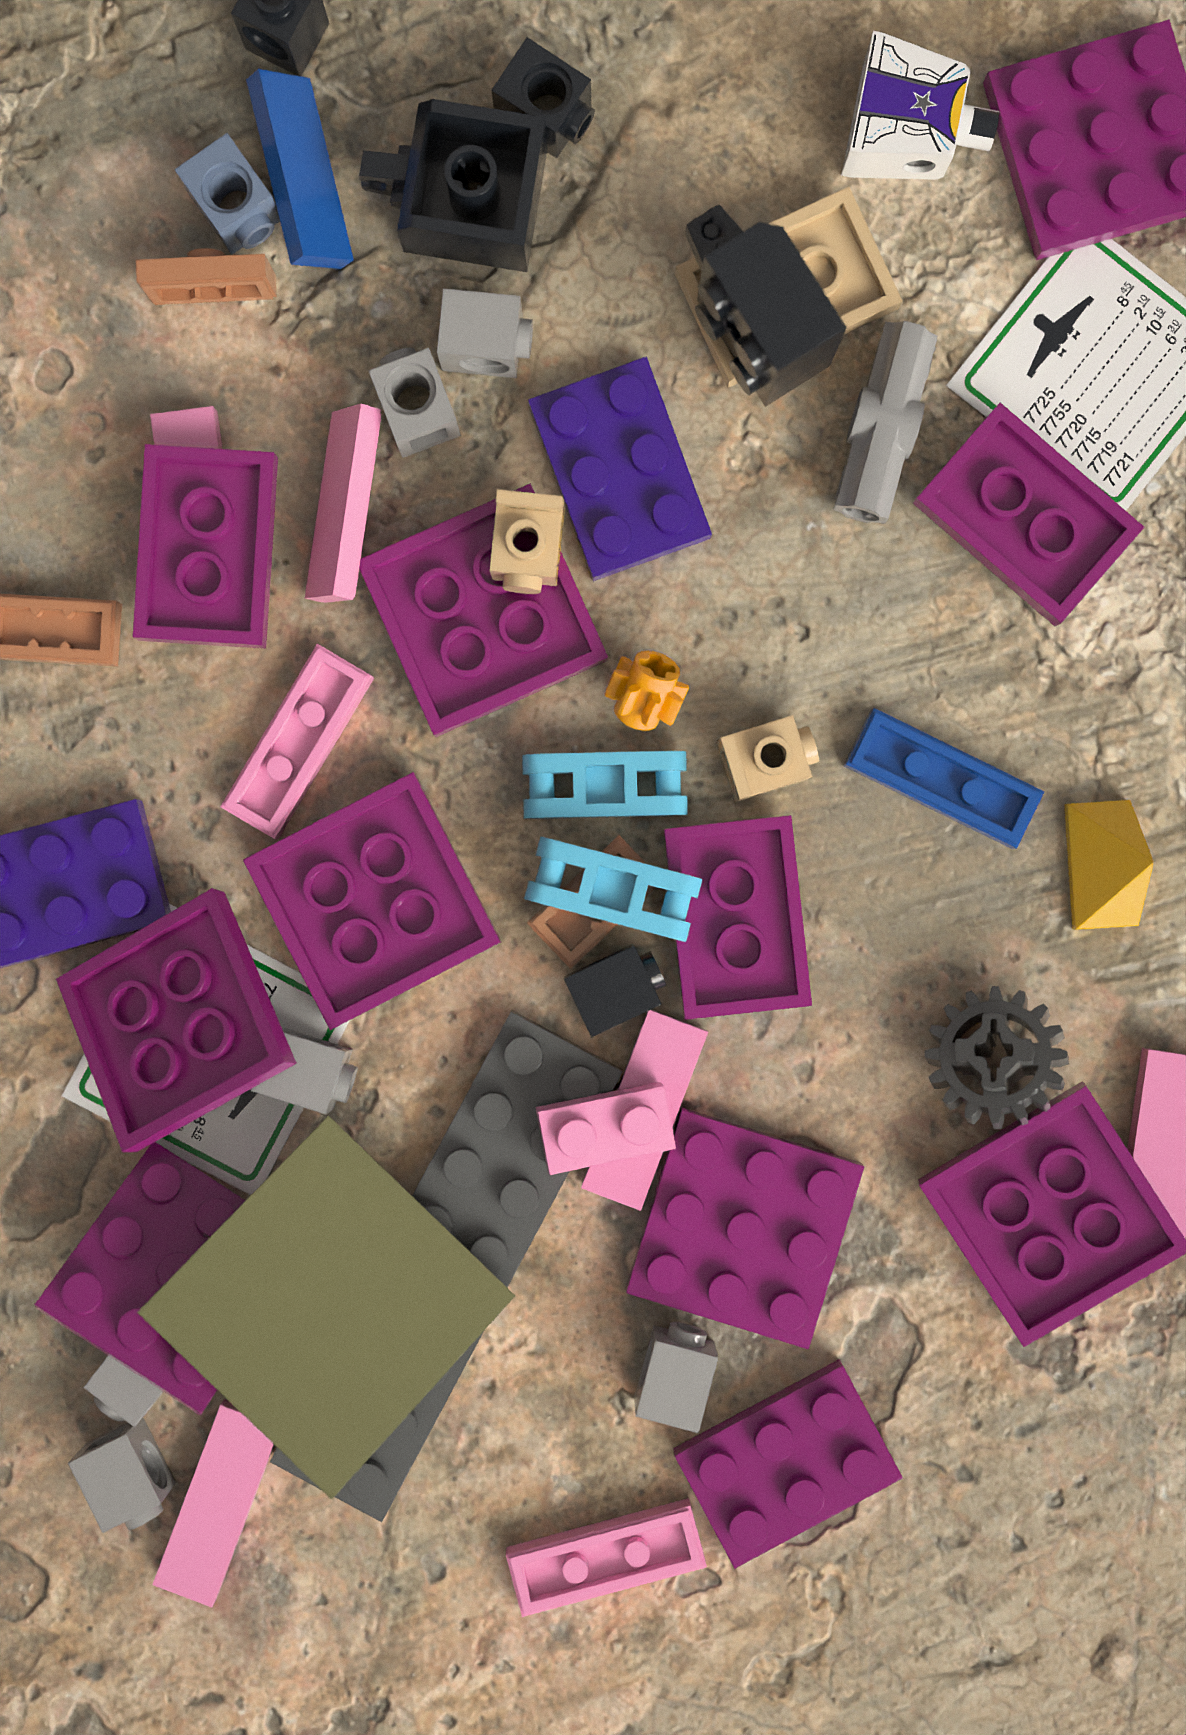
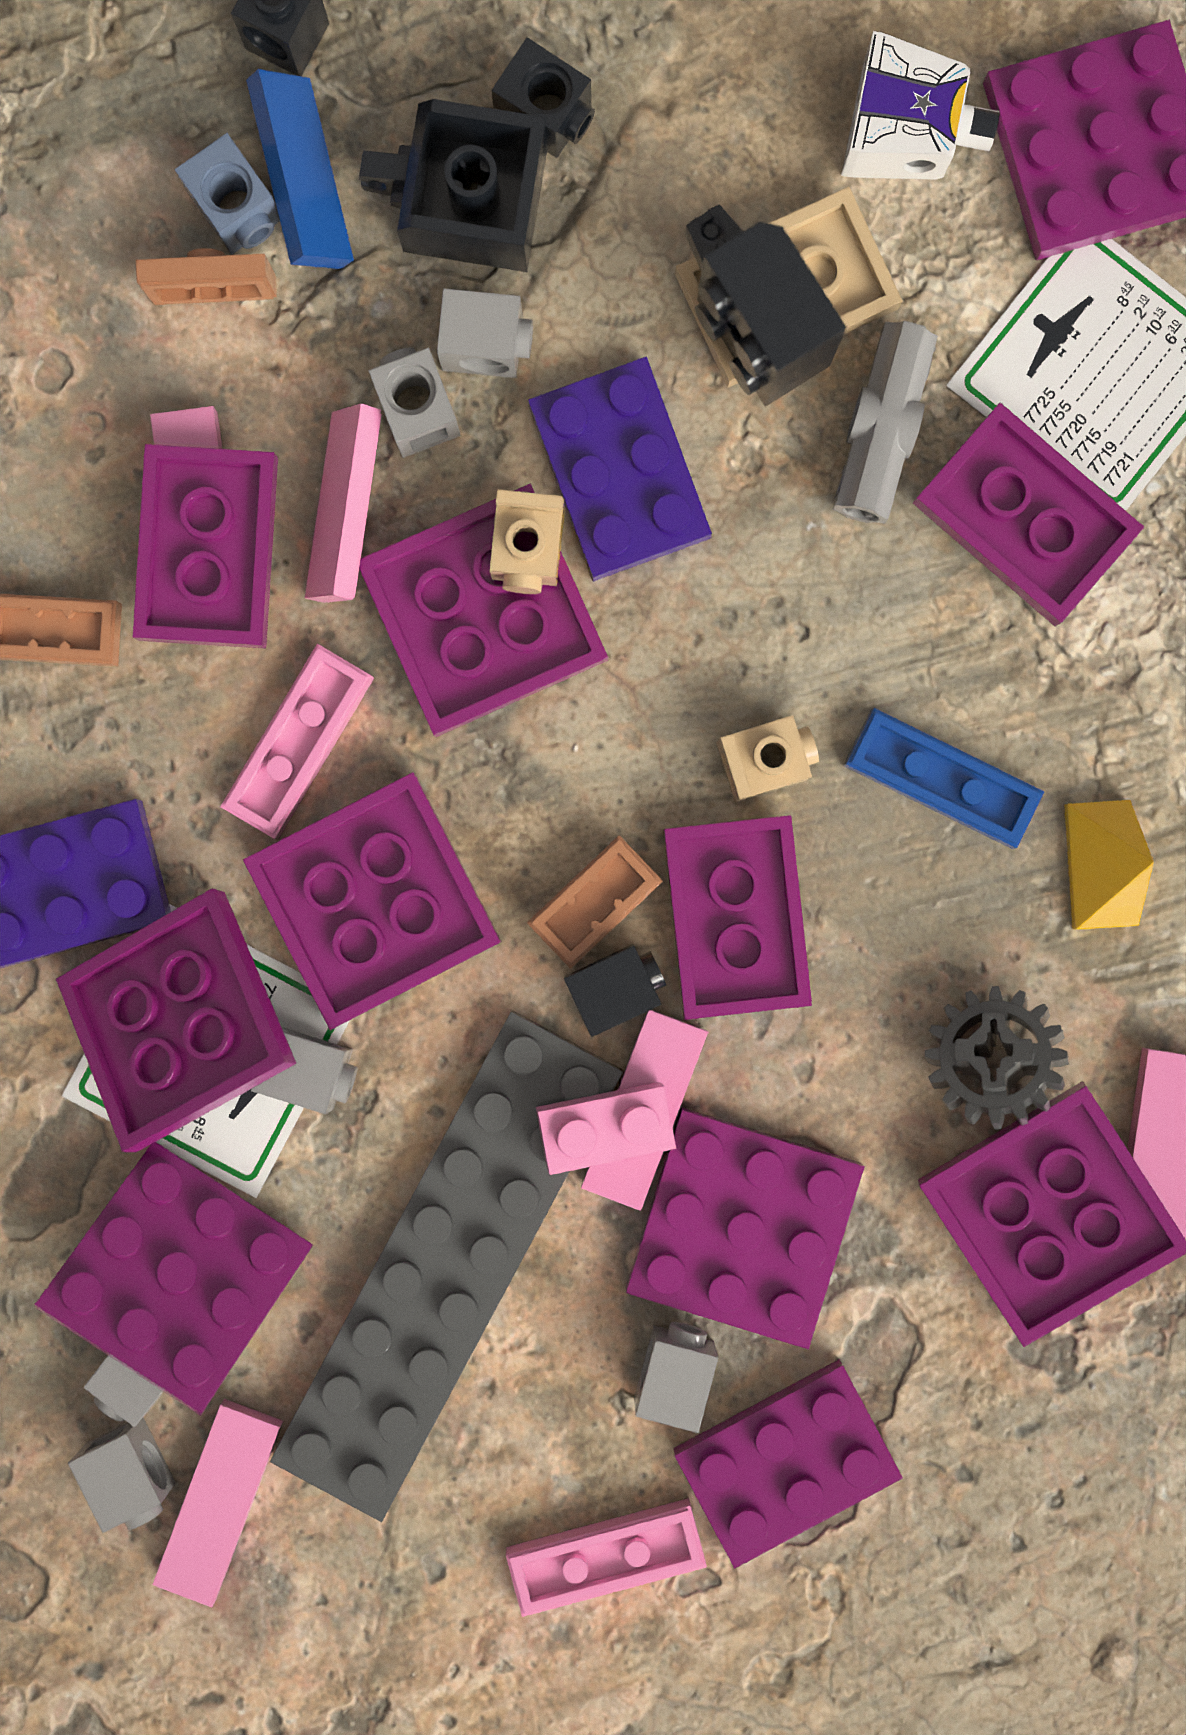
olive tile [137,1116,515,1500] -> none
medium azure plate [522,751,688,819] -> none
medium azure plate [524,837,703,942] -> none
light orange gear [604,650,689,731] -> none

